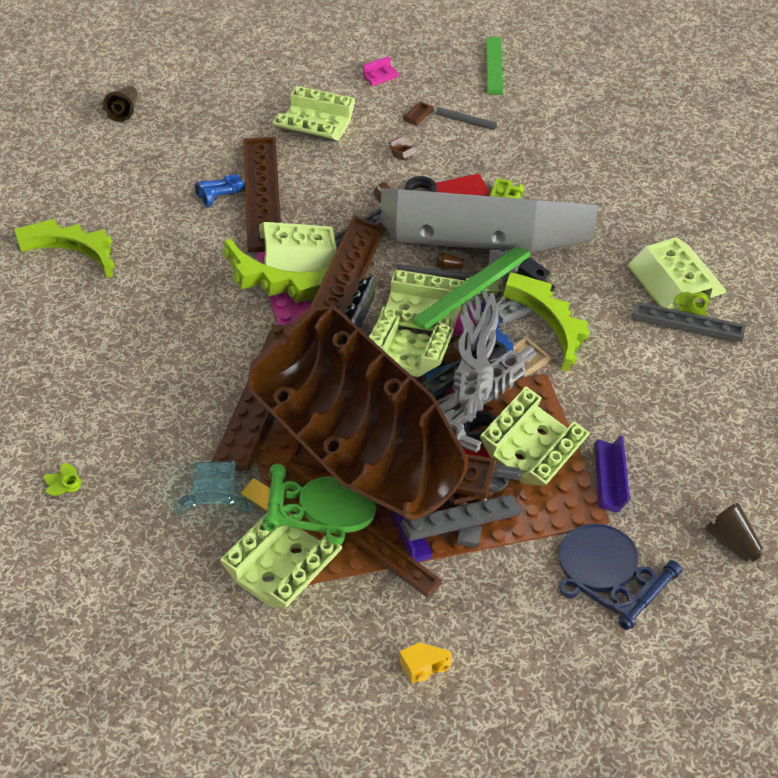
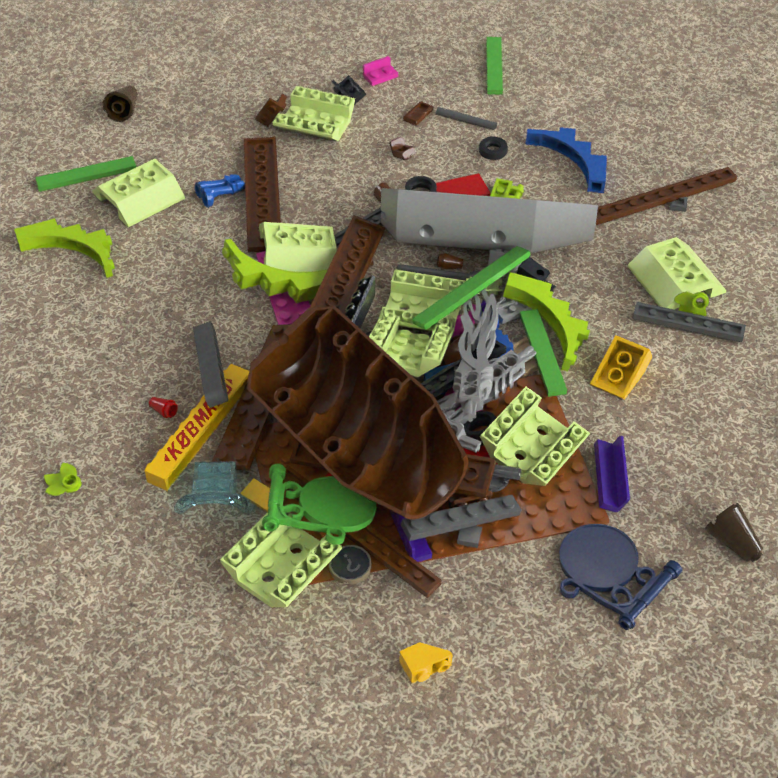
none -> bright green tile [35,156,136,192]
none -> yellowish green slope [92,159,185,227]
none -> yellow brick [144,364,249,491]
none -> red cone [149,397,178,418]
none -> dark grey beam [193,321,229,408]
none -> reddish brown bracket [255,93,287,127]
none -> black tile [329,545,371,585]
none -> black bracket [332,75,367,105]
none -> black tyre [479,136,508,160]
none -> bright green tile [520,309,567,397]
none -> blue arch [526,127,607,193]
none -> yellow slope [590,335,652,400]
none -> reddish brown plate [596,167,737,225]
none -> dark grey tile [669,197,688,212]

